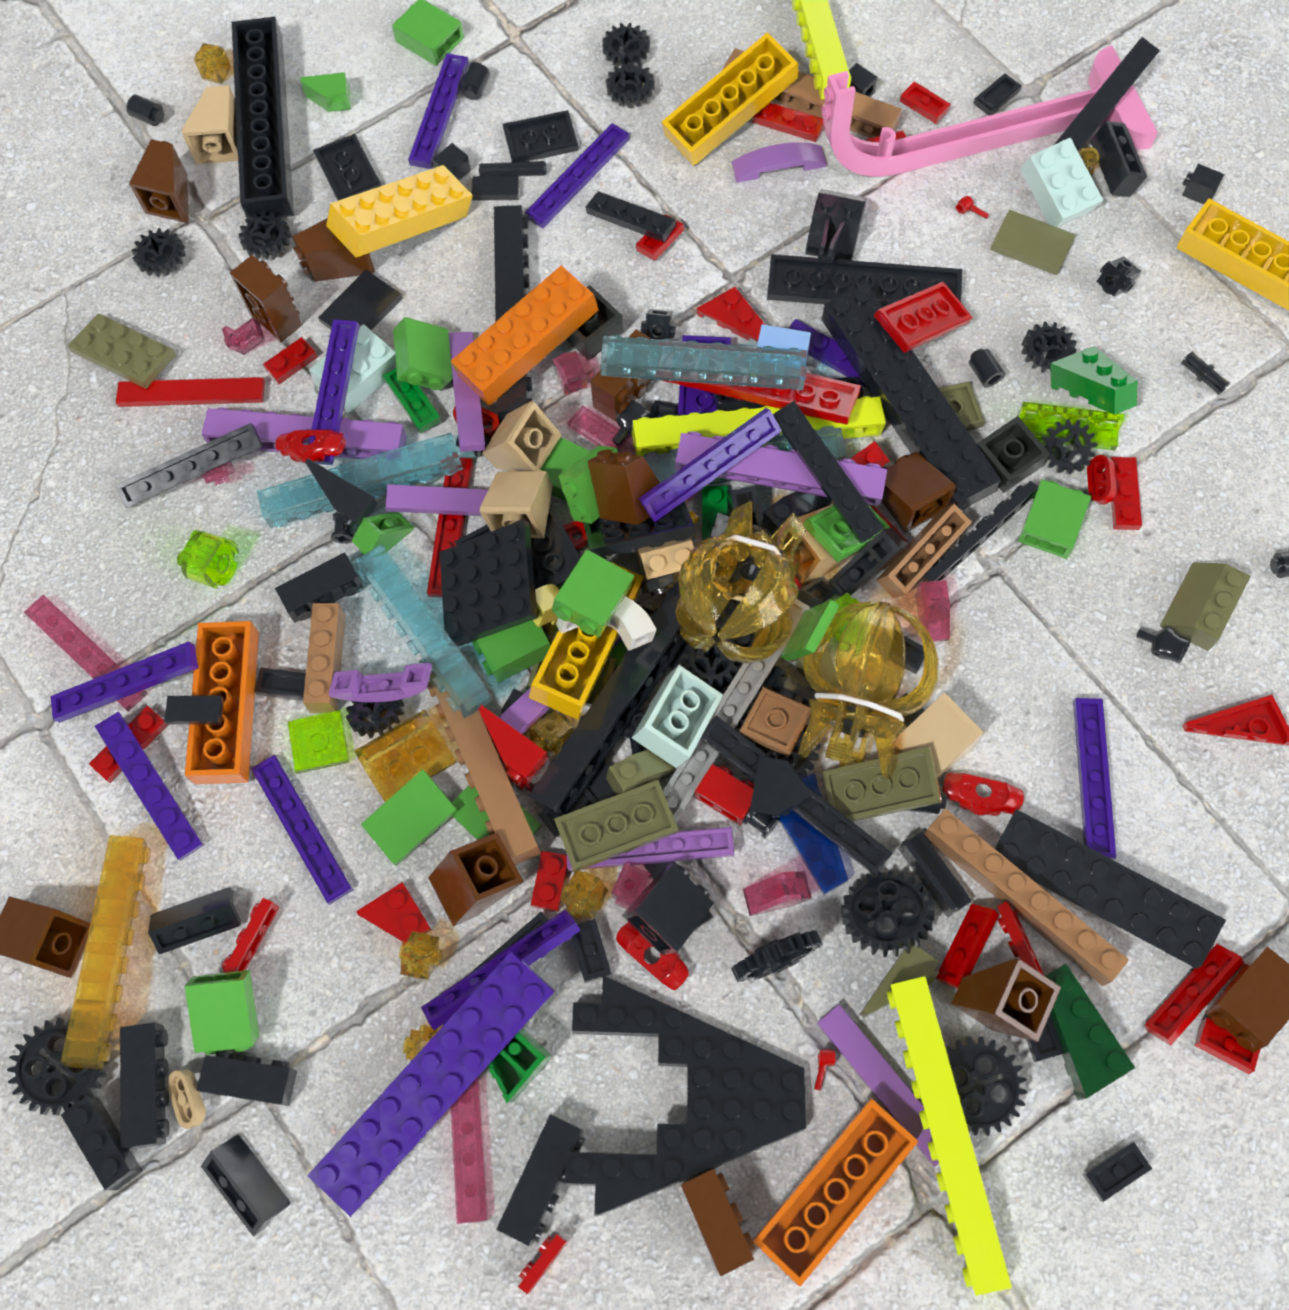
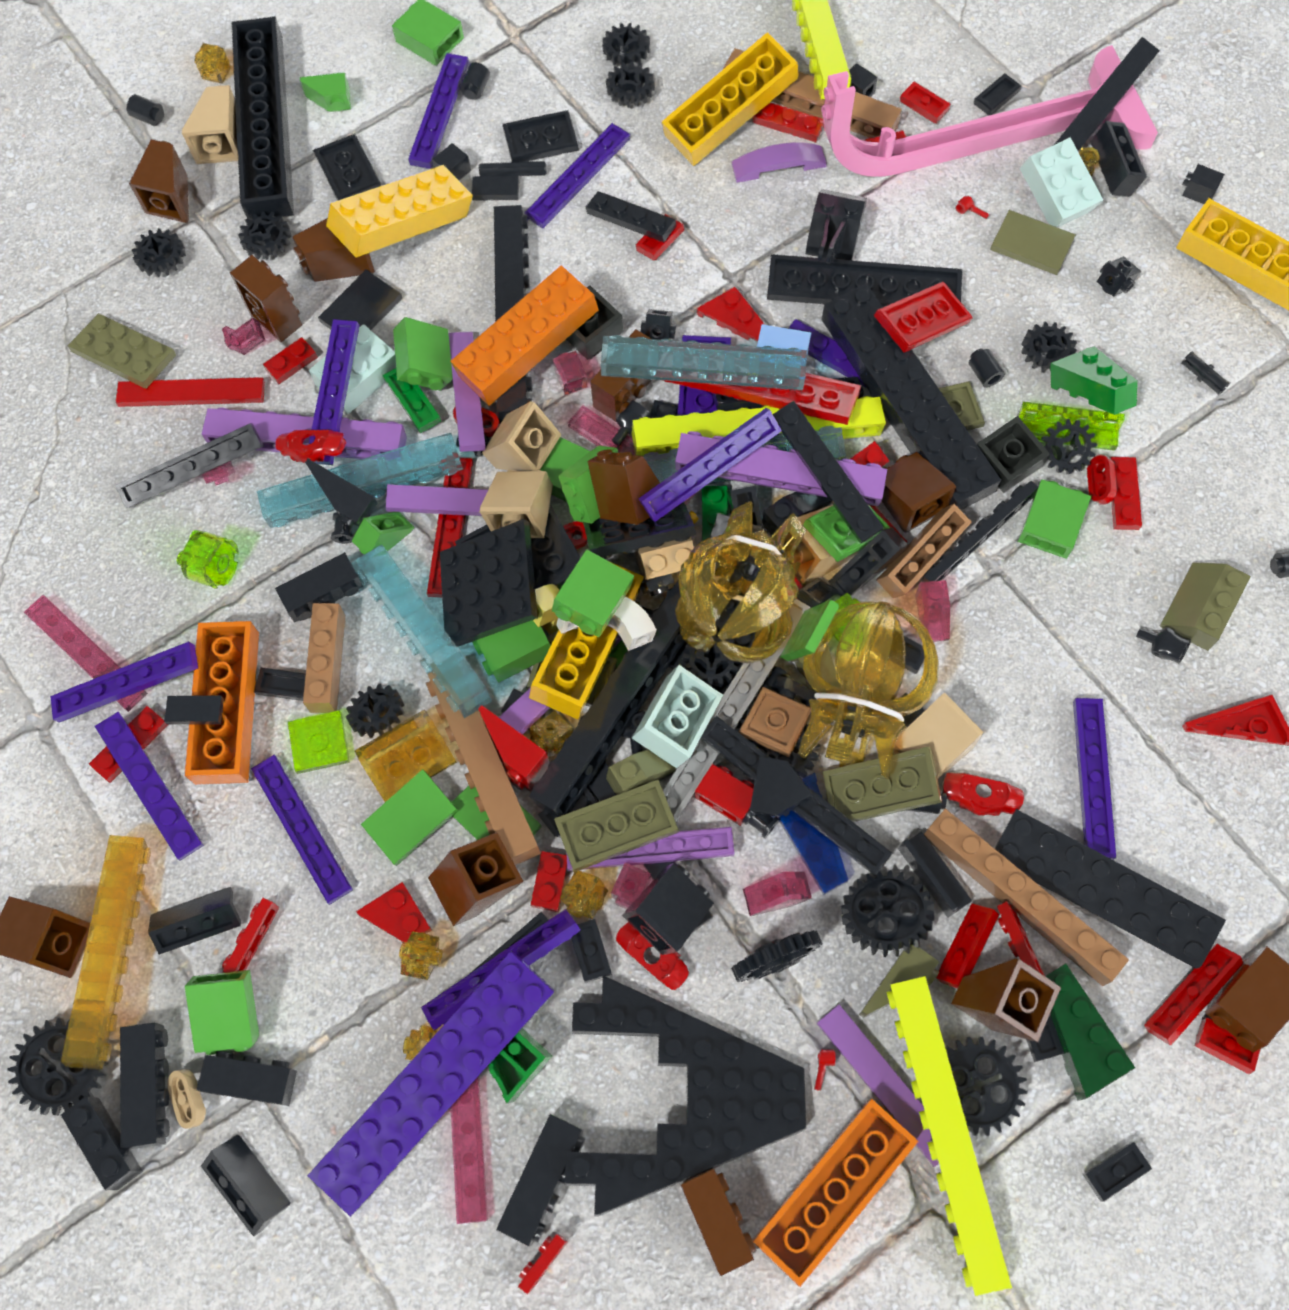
medium lavender slope [328,663,432,702] -> none

